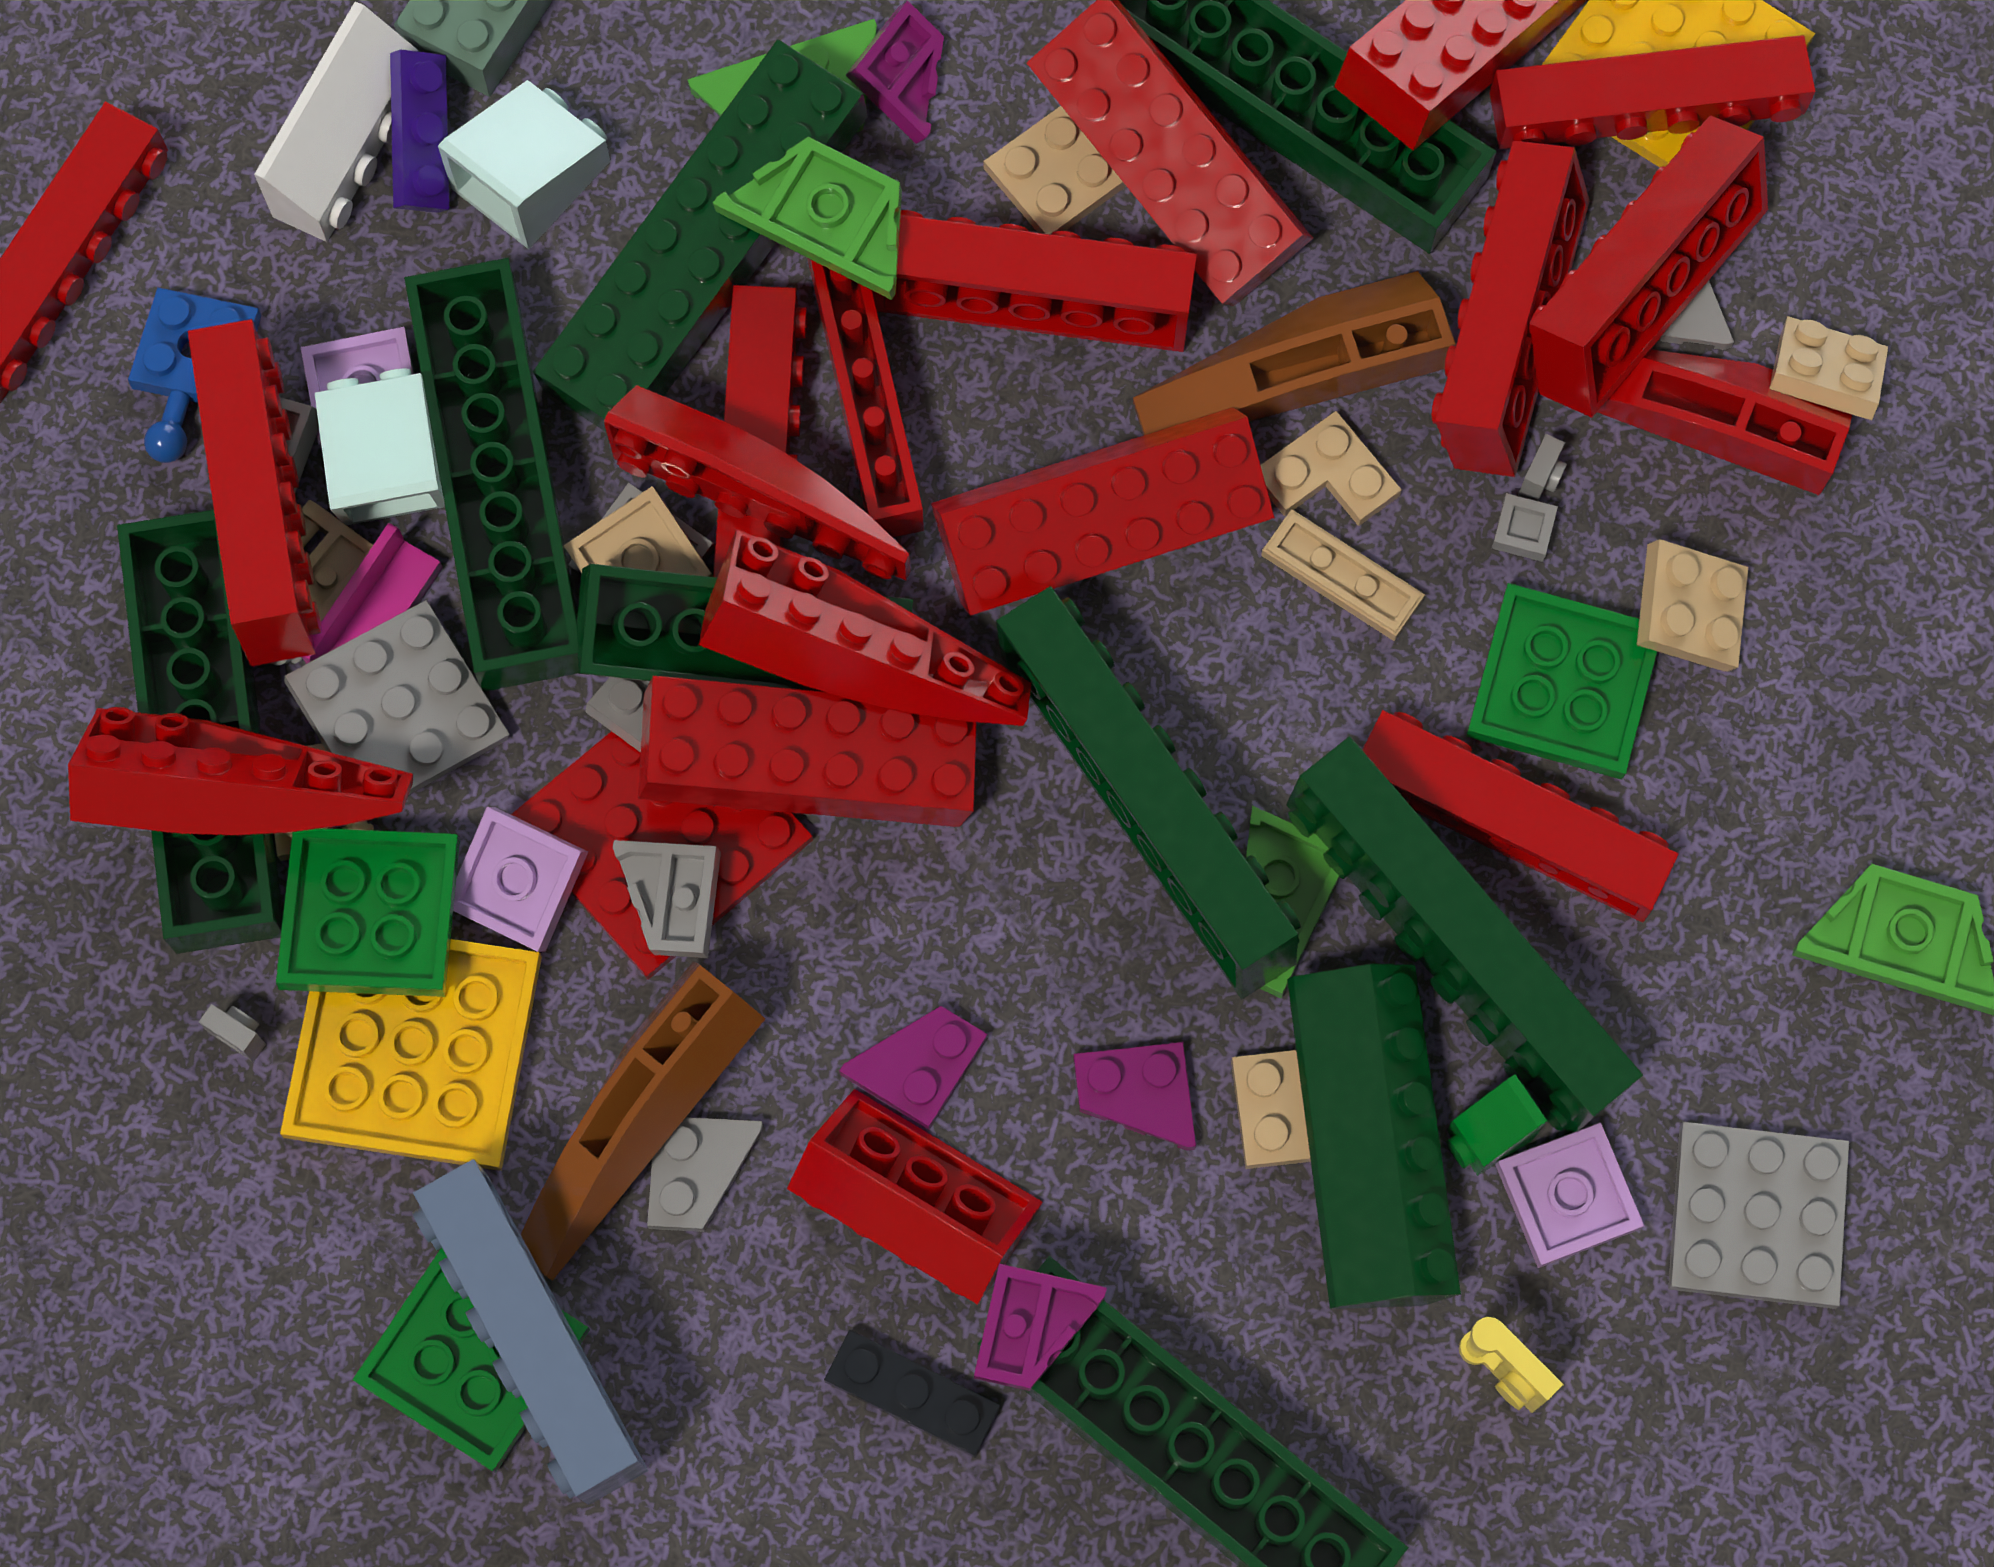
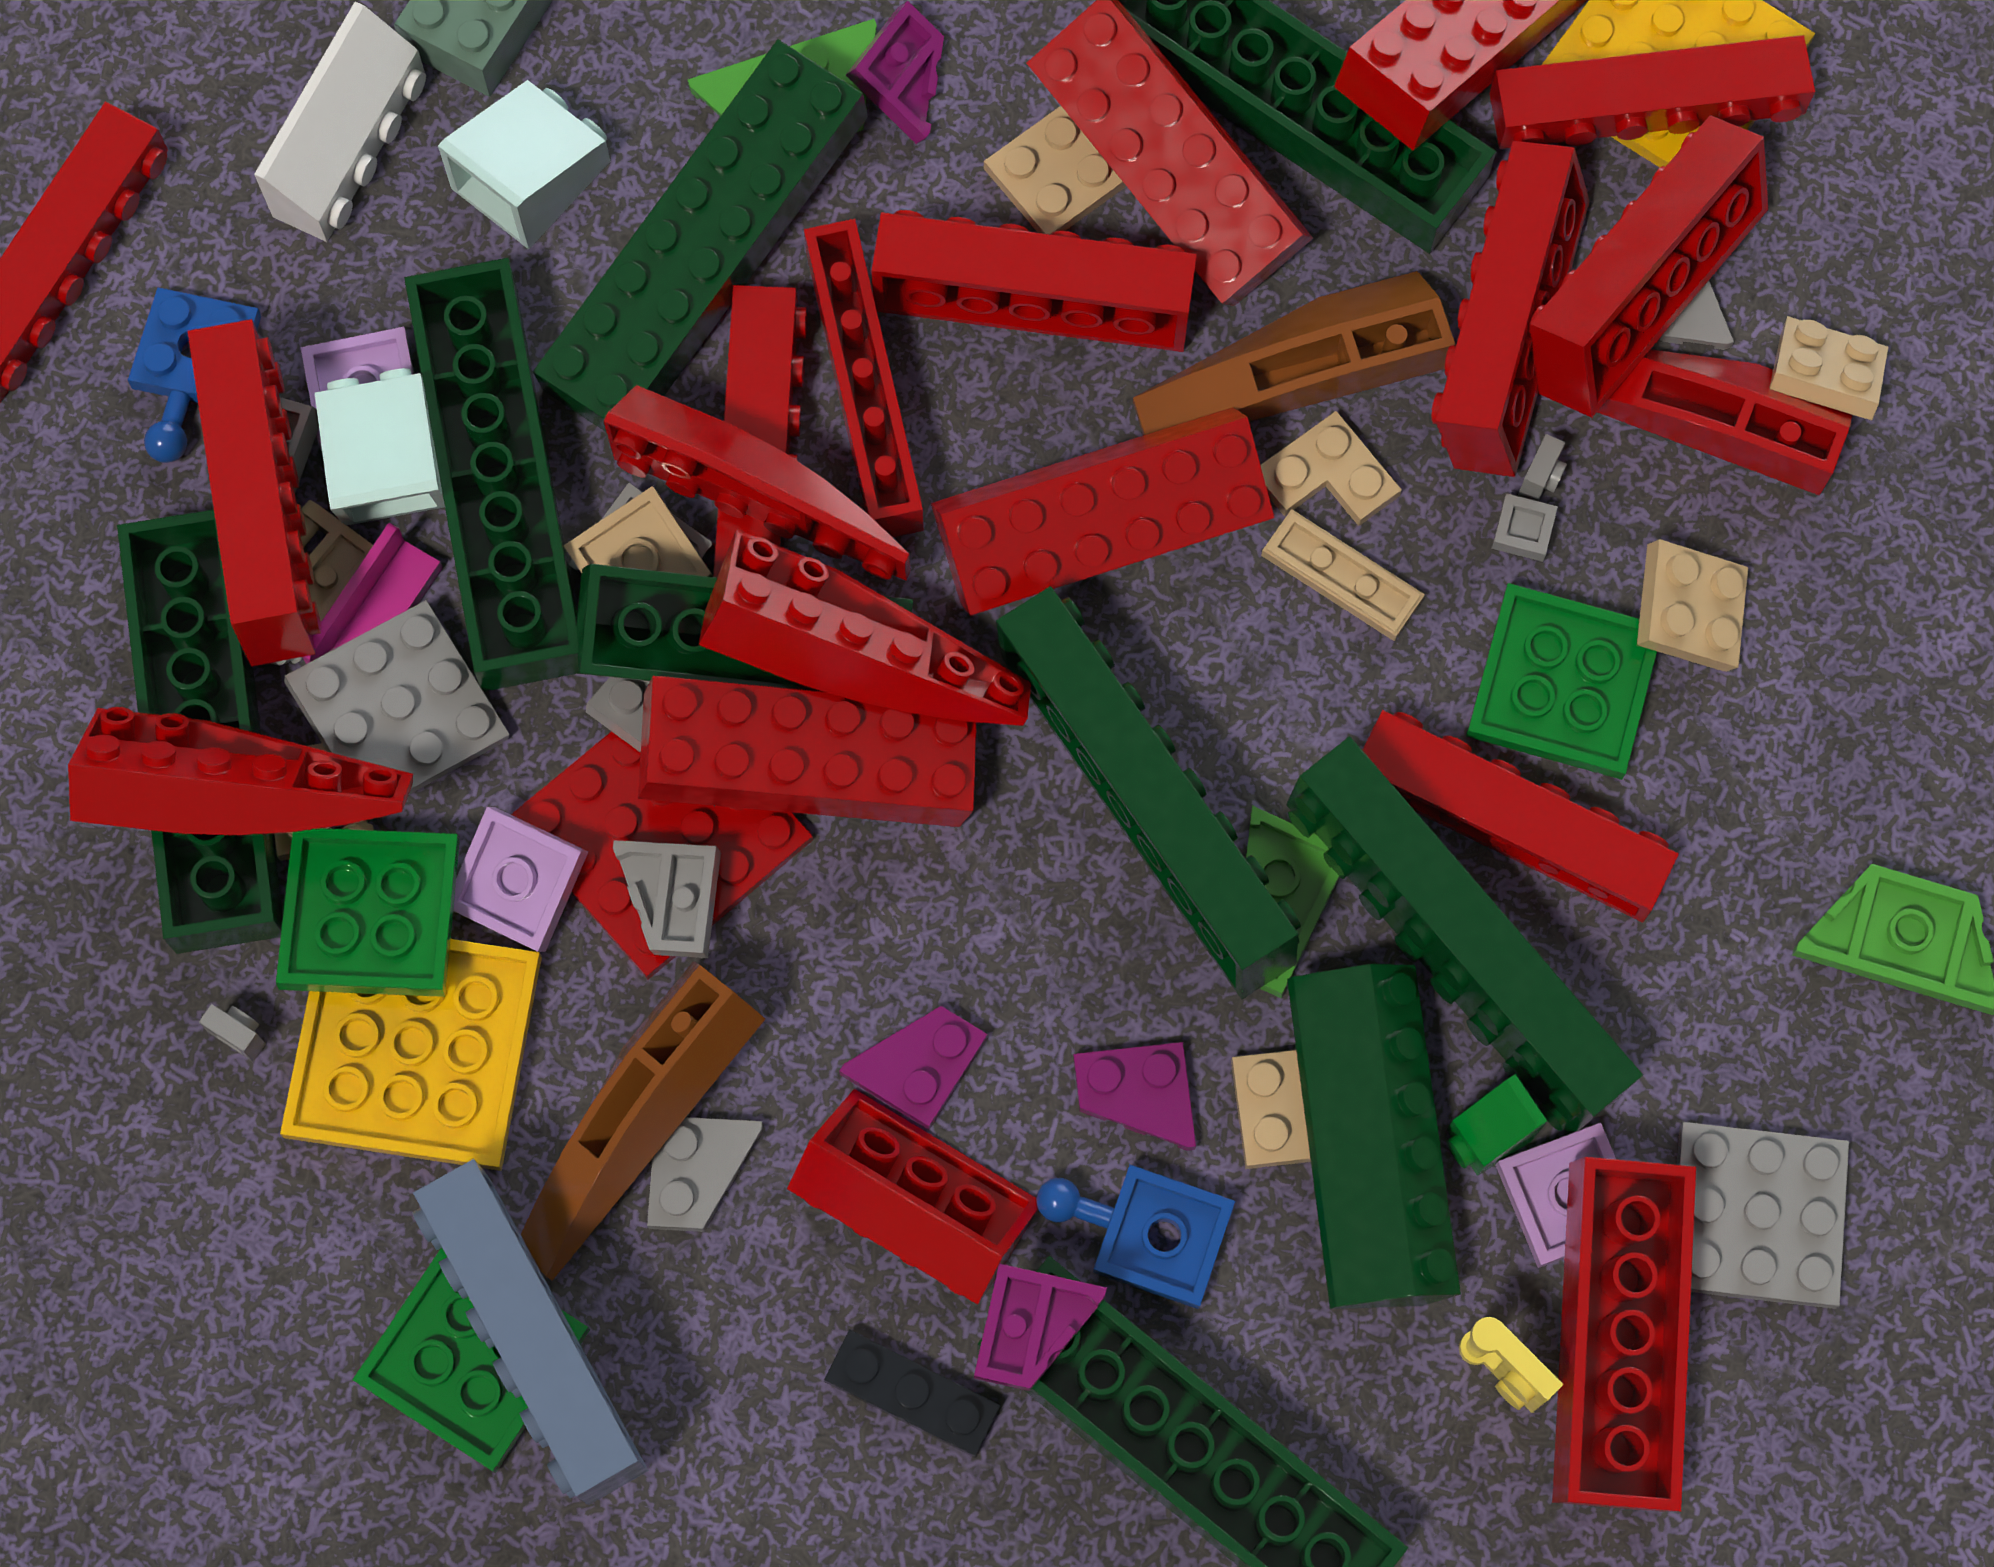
dark purple plate [390,49,449,213] -> none
bright green wing [713,137,902,300] -> none
none -> blue plate [1036,1165,1235,1309]
none -> red brick [1552,1157,1696,1512]

